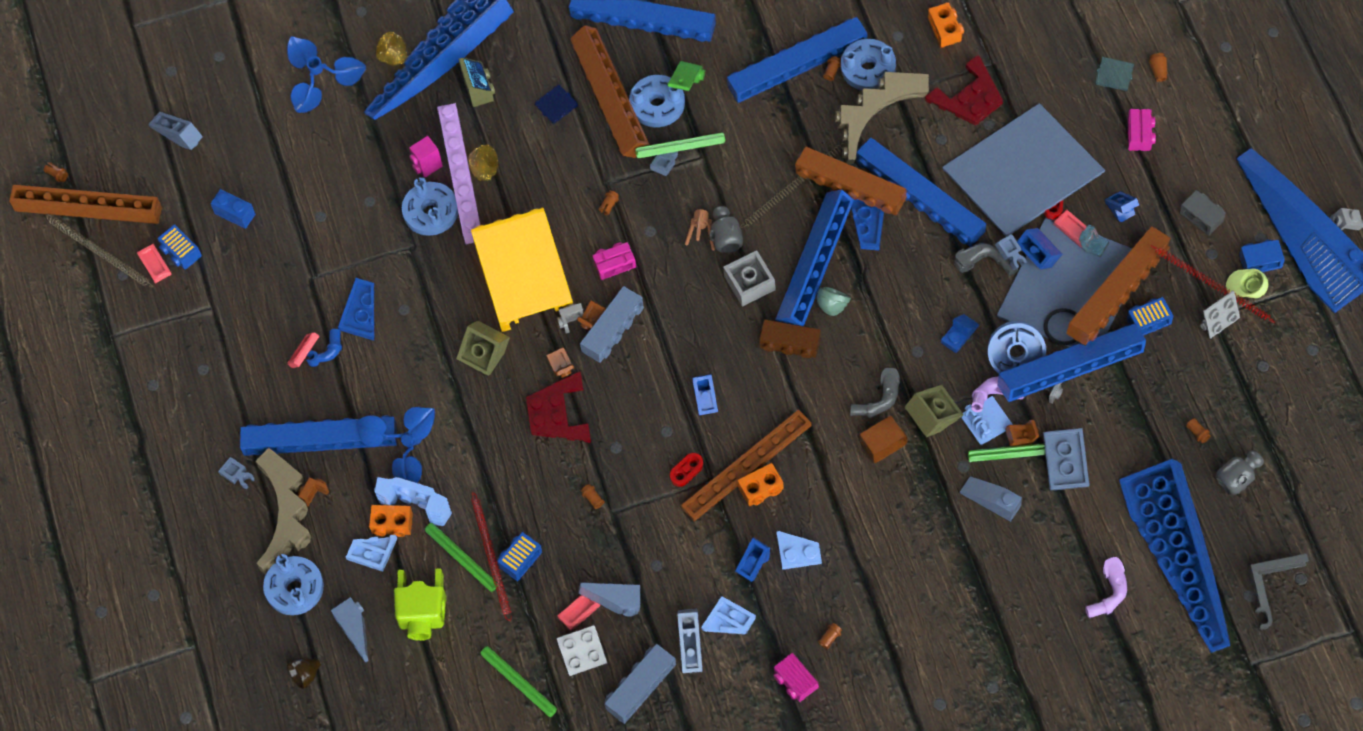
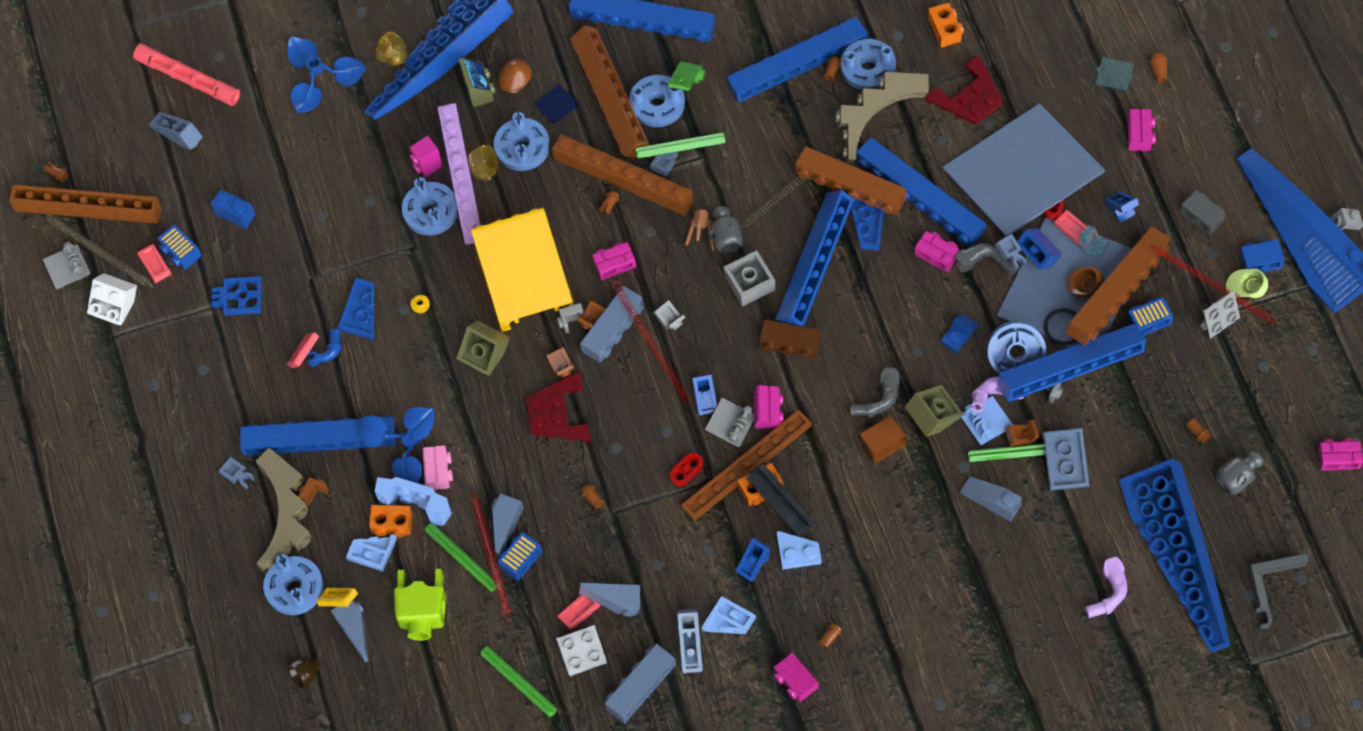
sand green hat [817,287,851,316] -> none
none -> light grey hinge [43,242,91,290]
none -> white slope [87,273,137,325]
none -> coral piece [133,43,240,106]
none -> blue piece [211,276,262,316]
none -> yellow tile [316,588,358,607]
none -> yellow plate [411,295,430,313]
none -> bright pink brick [422,445,453,490]
none -> sand blue slope [491,494,524,558]
none -> medium blue piece [494,112,550,171]
none -> dark orange hat [499,58,531,93]
none -> dark orange brick [552,134,694,216]
none -> red piece [613,282,691,404]
none -> light grey bracket [653,300,685,330]
none -> light grey hinge [705,398,754,447]
none -> black fence [746,464,815,537]
none -> dark pink brick [754,385,783,430]
none -> dark pink brick [915,231,959,272]
none -> dark orange hat [1068,266,1105,298]
none -> dark pink brick [1318,439,1363,471]

